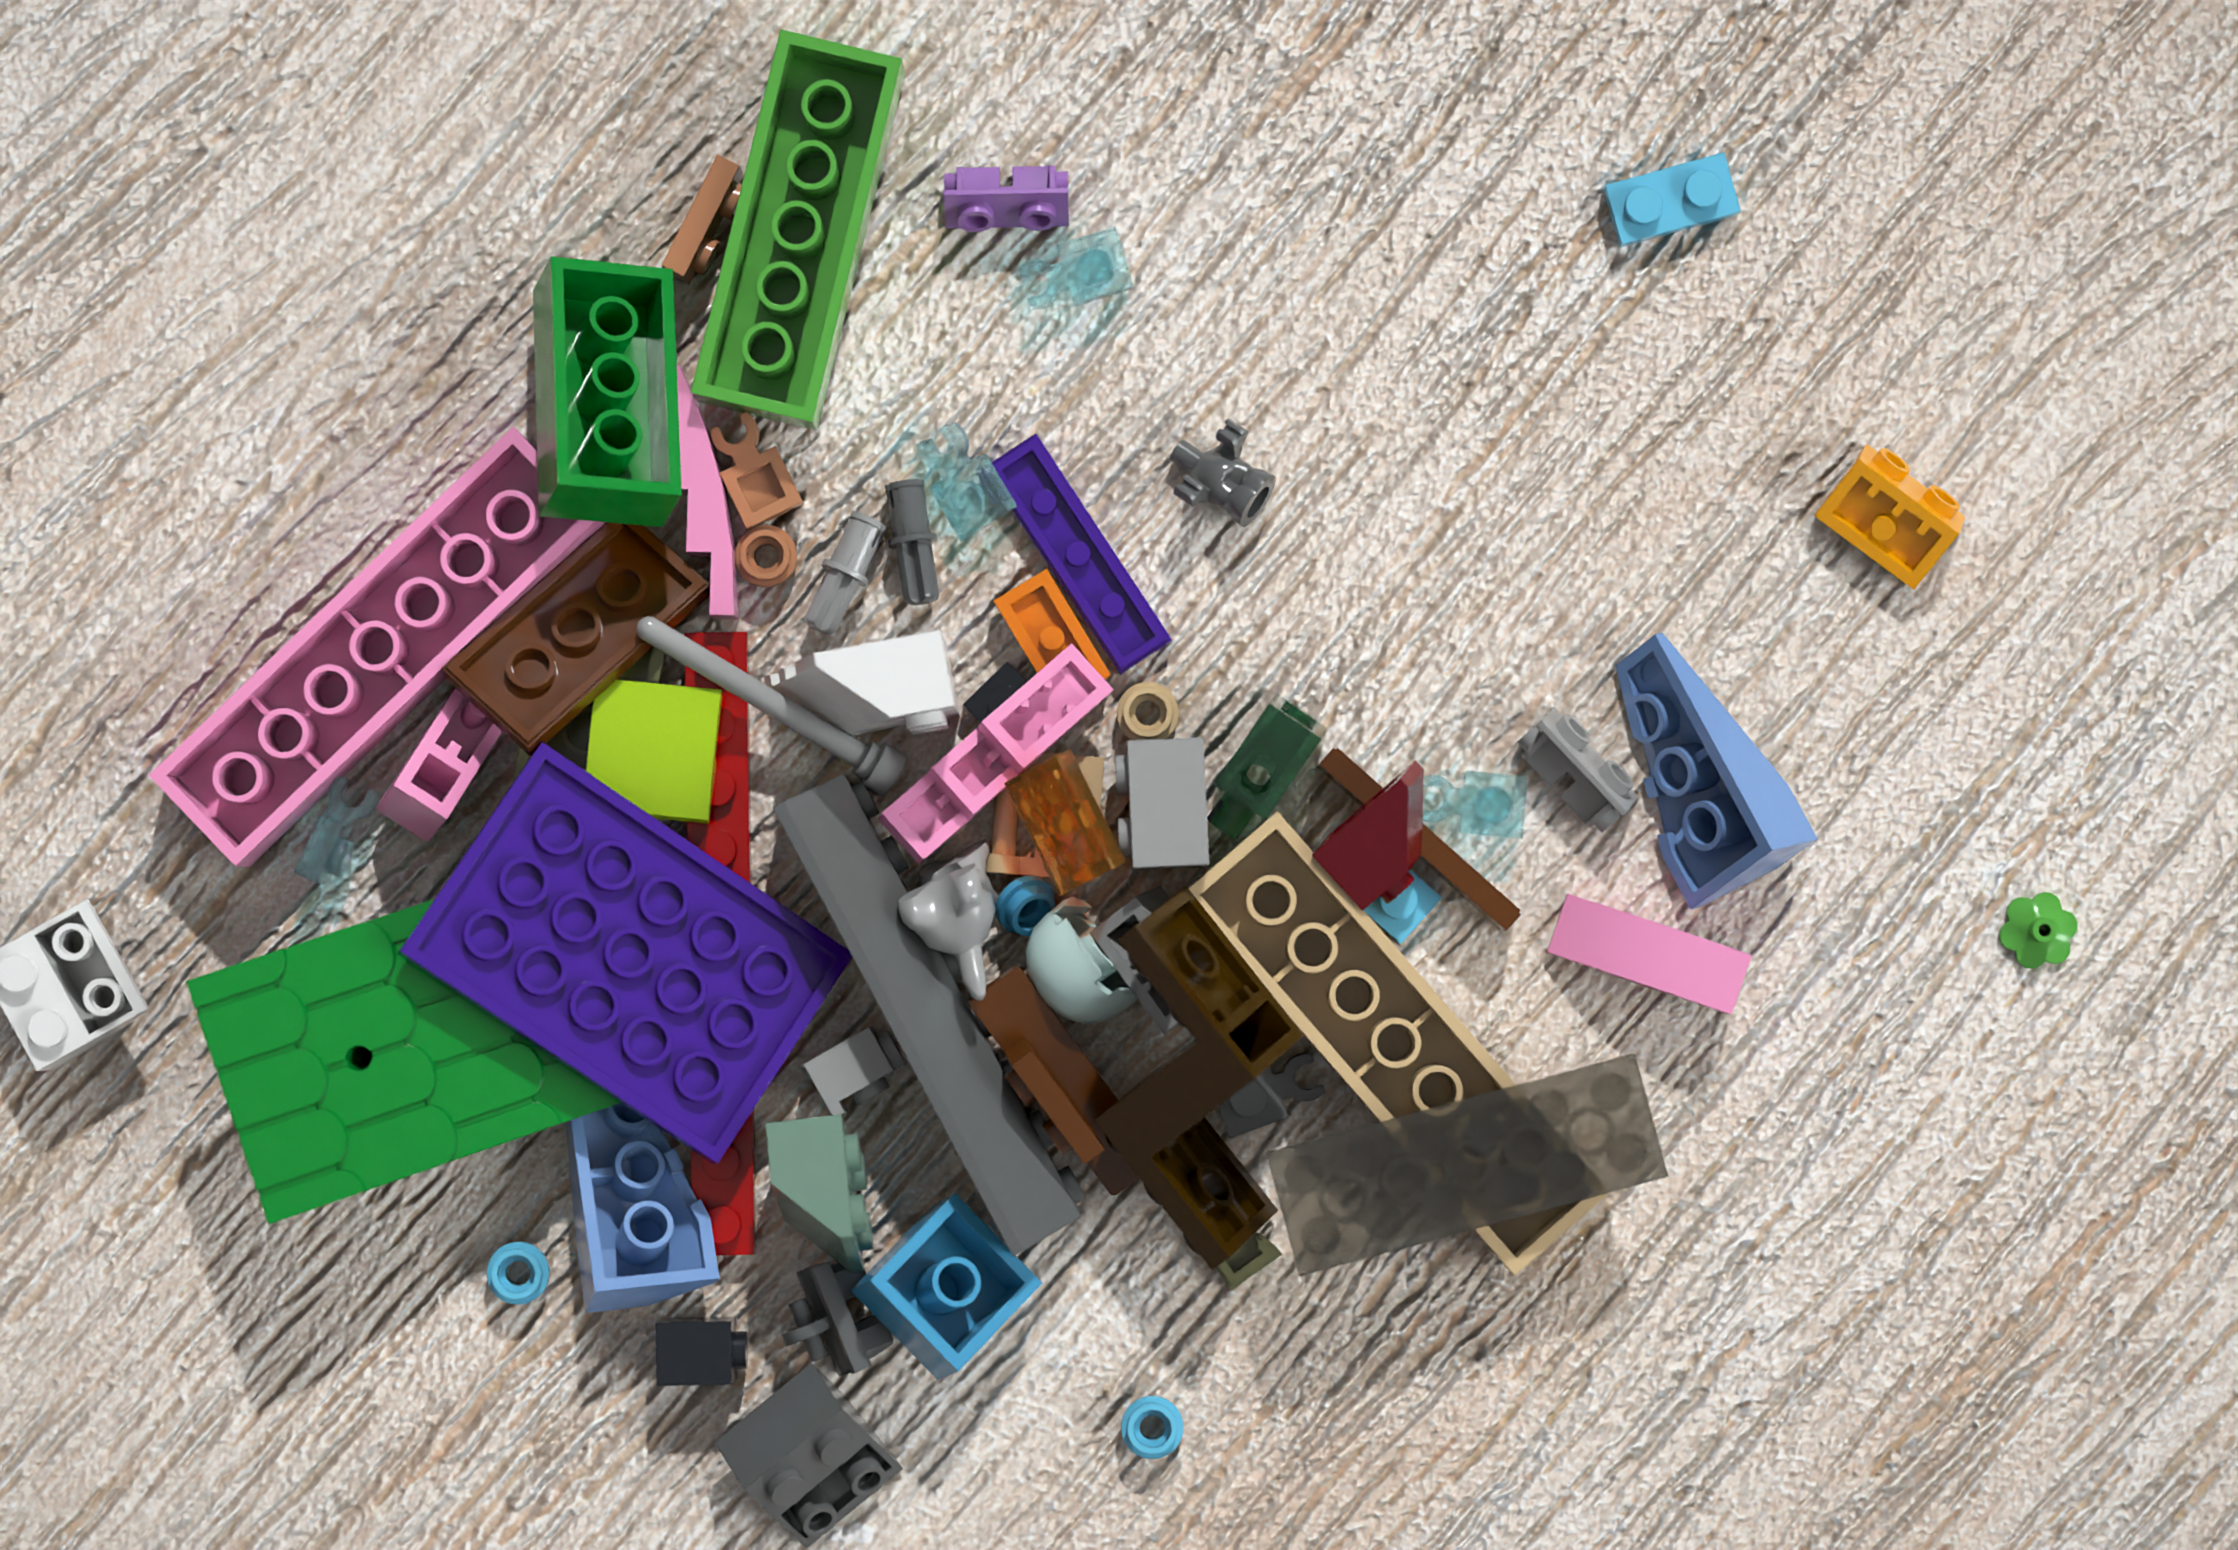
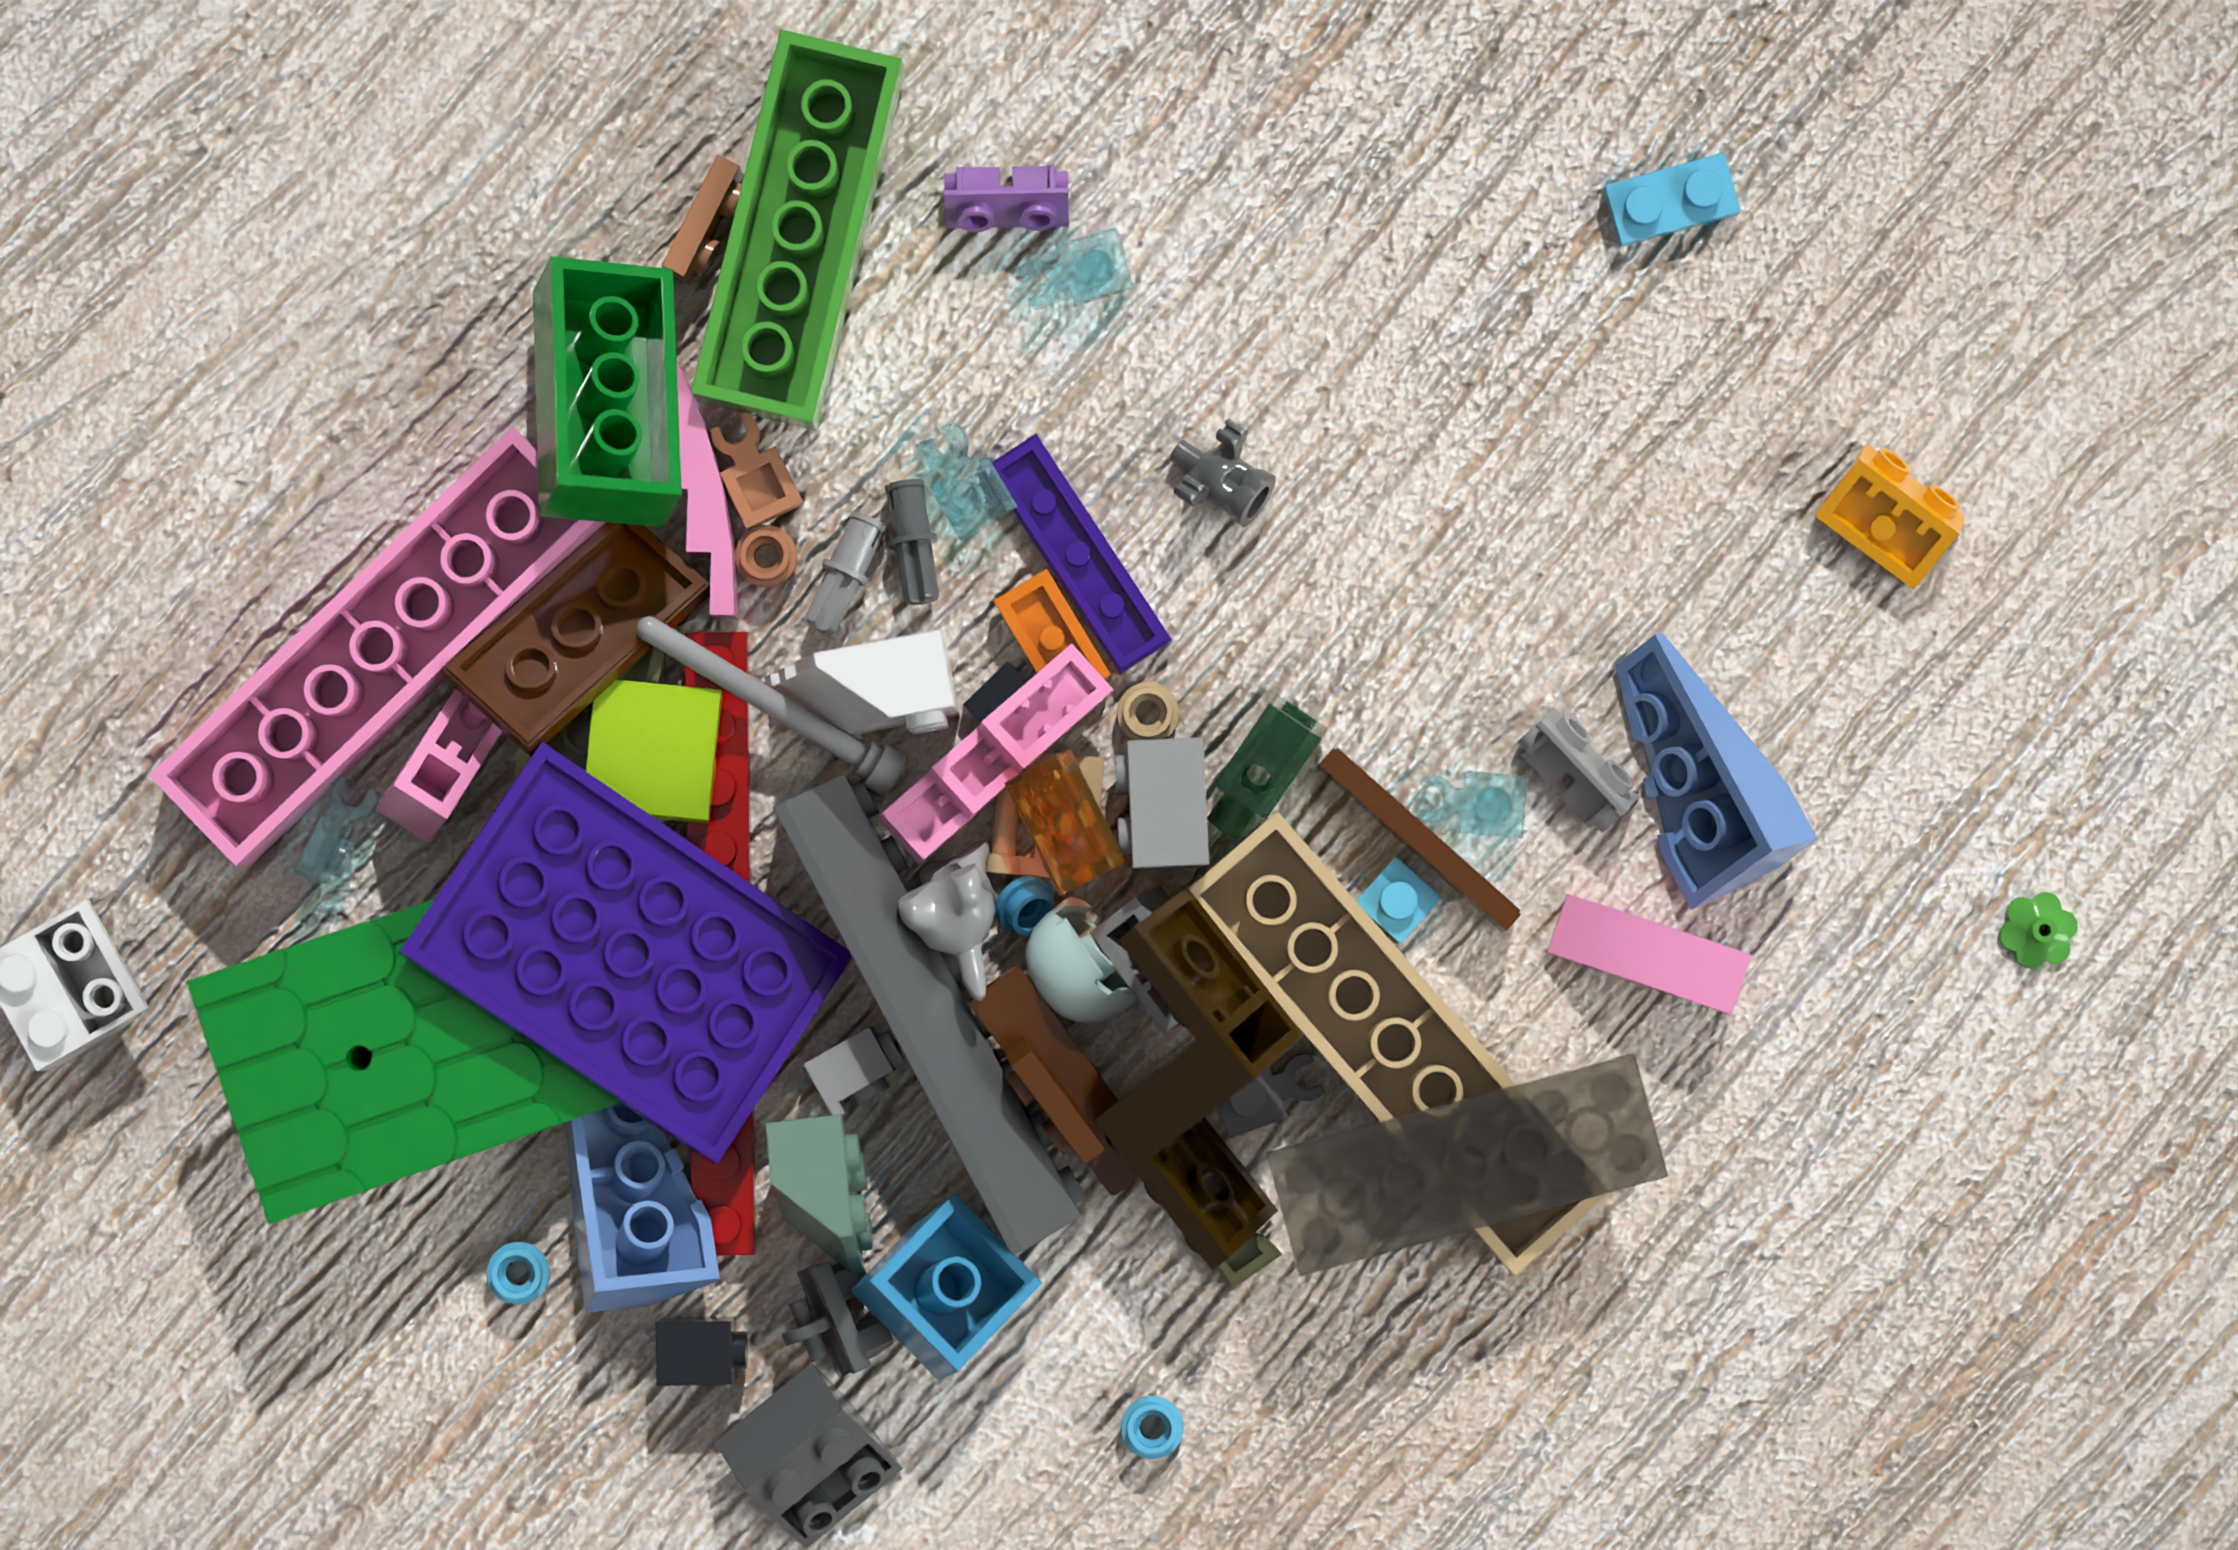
dark red slope [1312,760,1424,911] -> none

